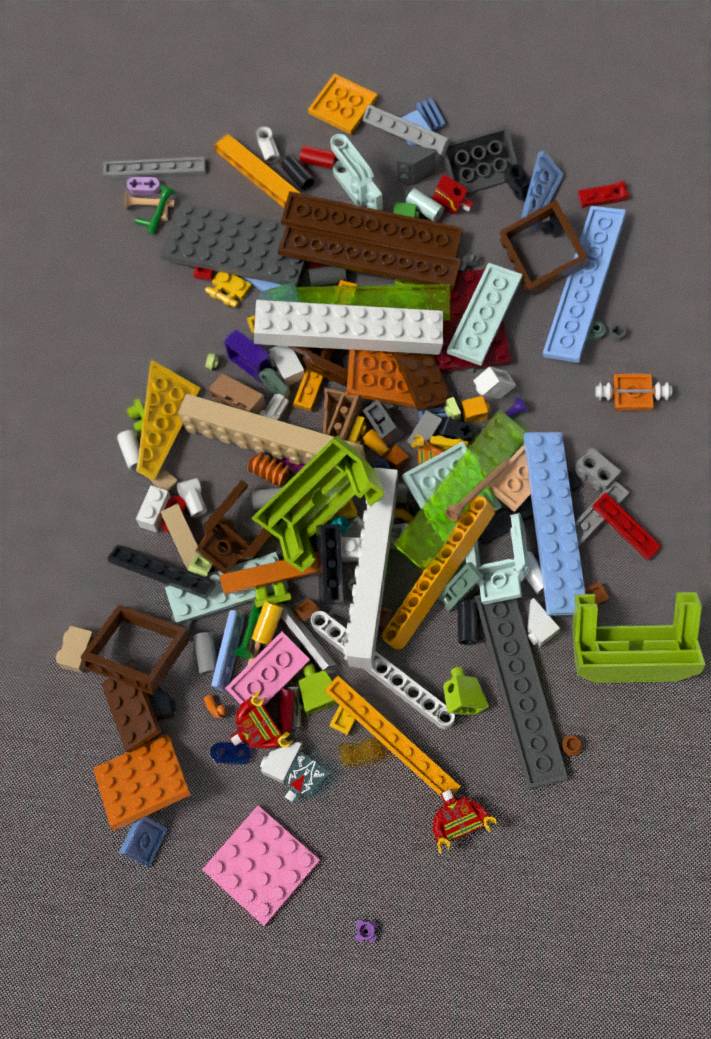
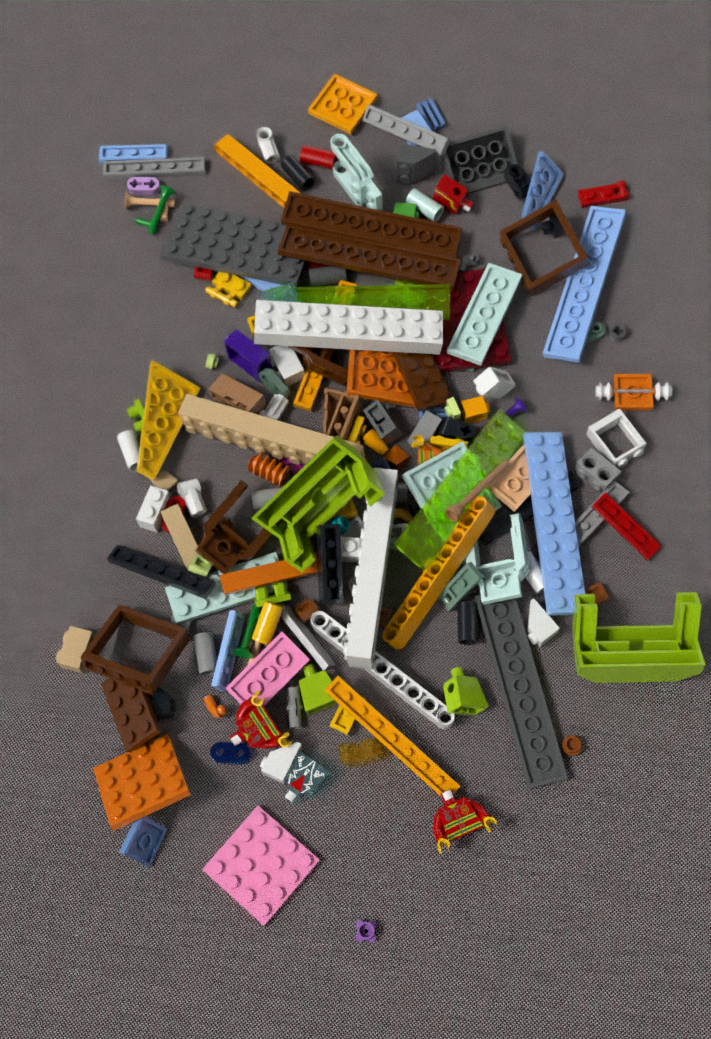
dark red tile [278,688,295,732] -> none
none -> light blue tile [99,144,168,164]
none -> white window [586,408,646,468]

